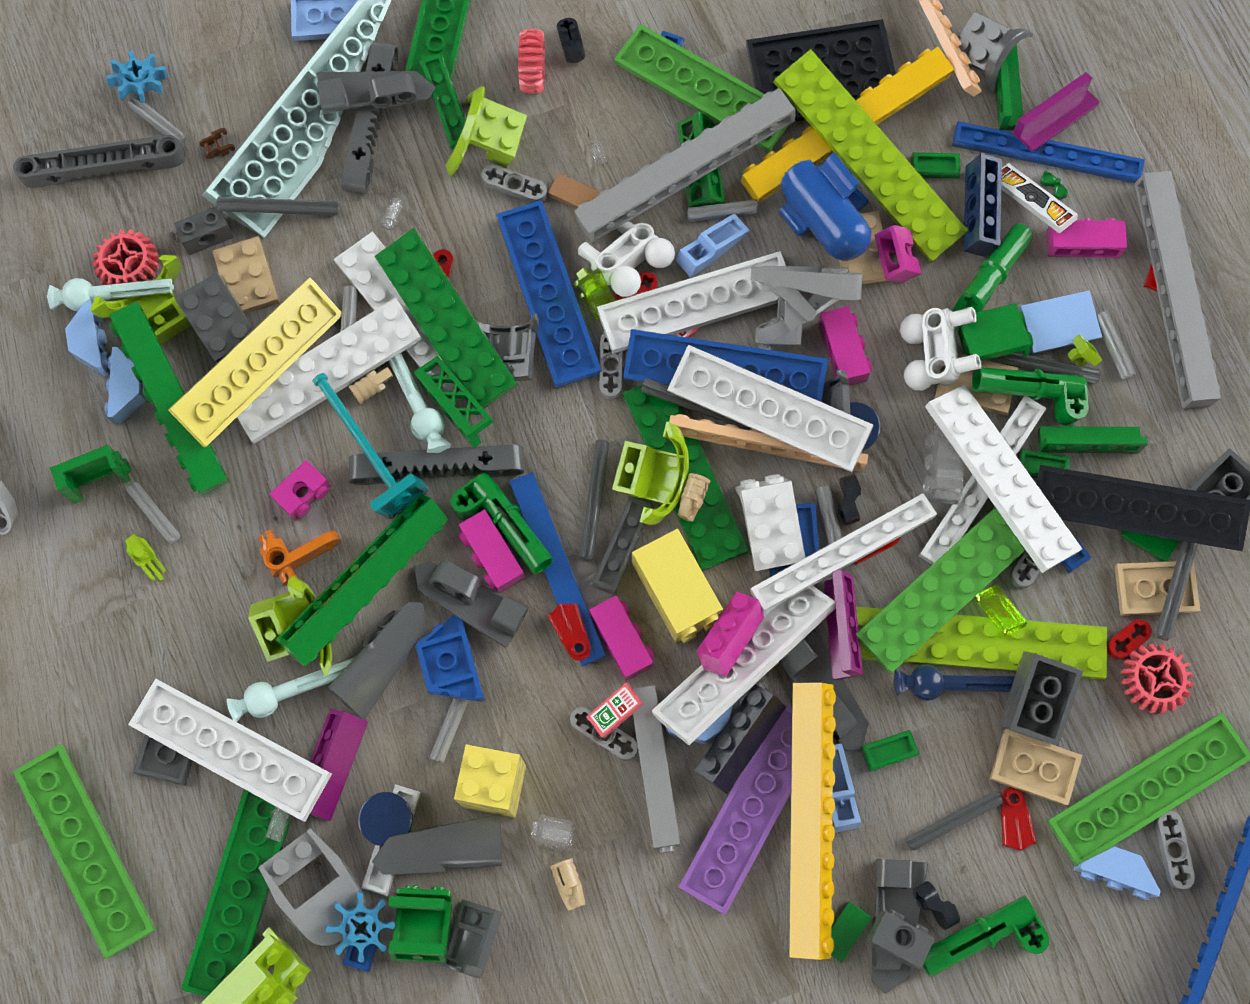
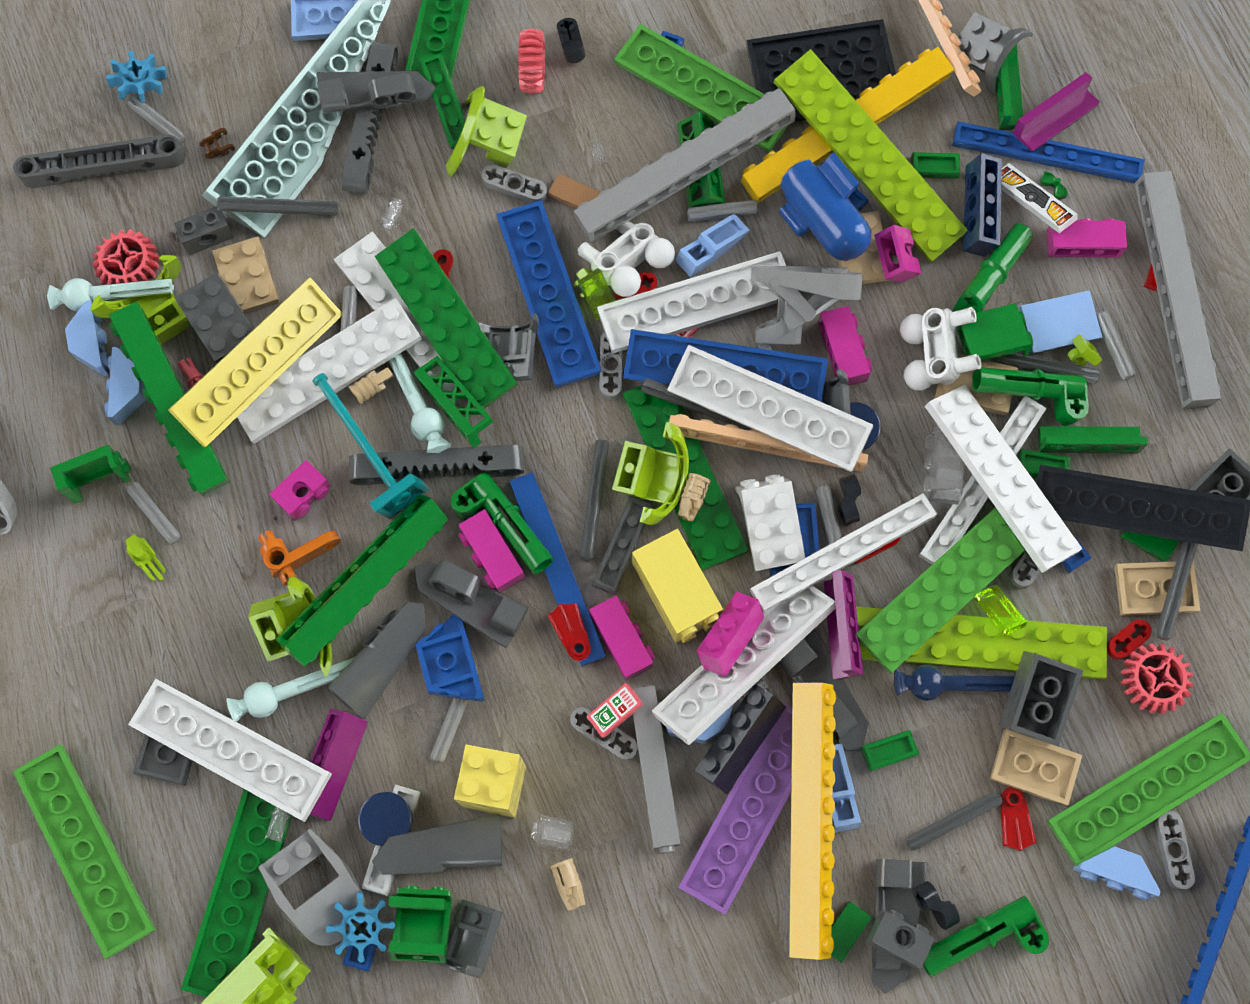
none -> coral axle [177,358,204,388]

